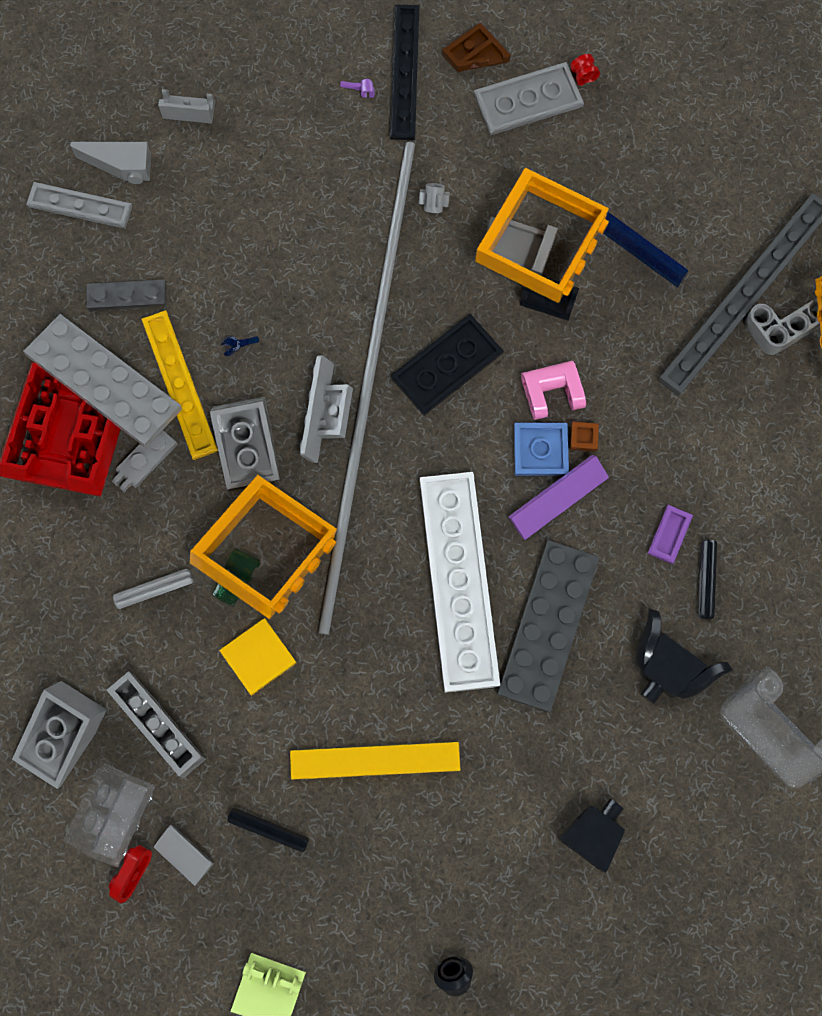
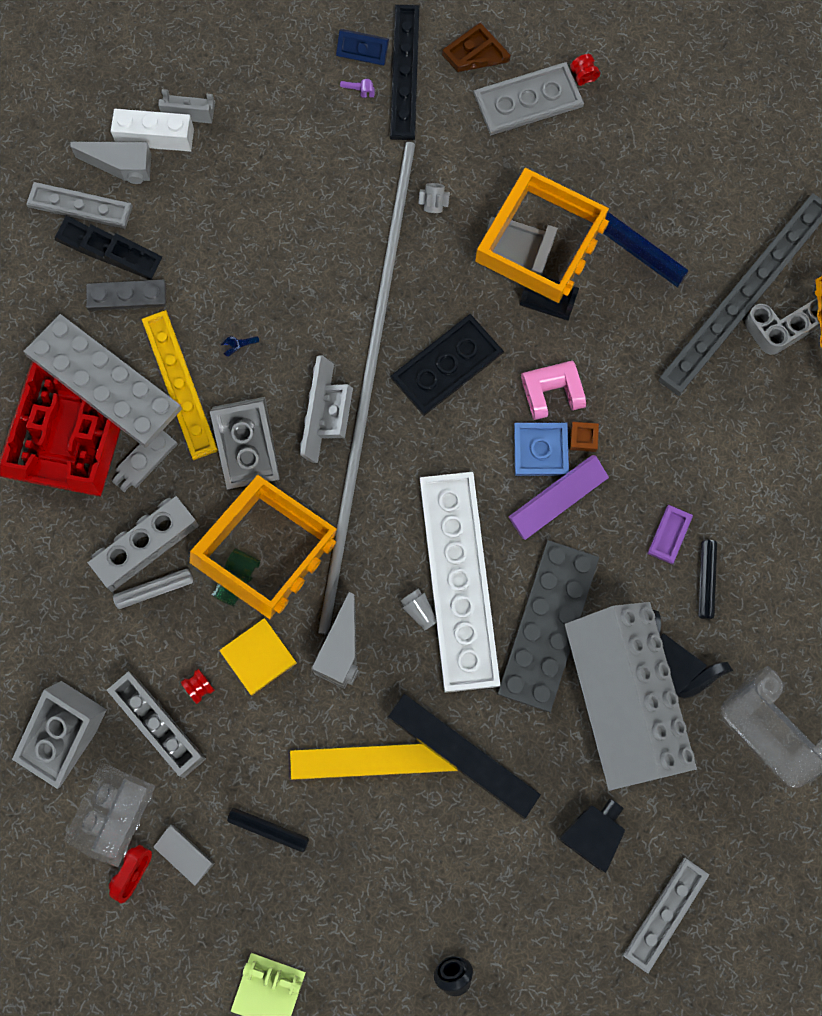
none -> black slope [54,215,162,280]
none -> light grey brick [87,496,199,592]
none -> white brick [111,109,194,151]
none -> red wheel [180,668,215,704]
none -> light grey slope [312,592,359,689]
none -> dark blue plate [336,29,389,65]
none -> black tile [387,694,541,819]
none -> light grey cone [400,588,437,631]
none -> light grey brick [565,602,697,791]
none -> light grey tile [623,858,709,974]

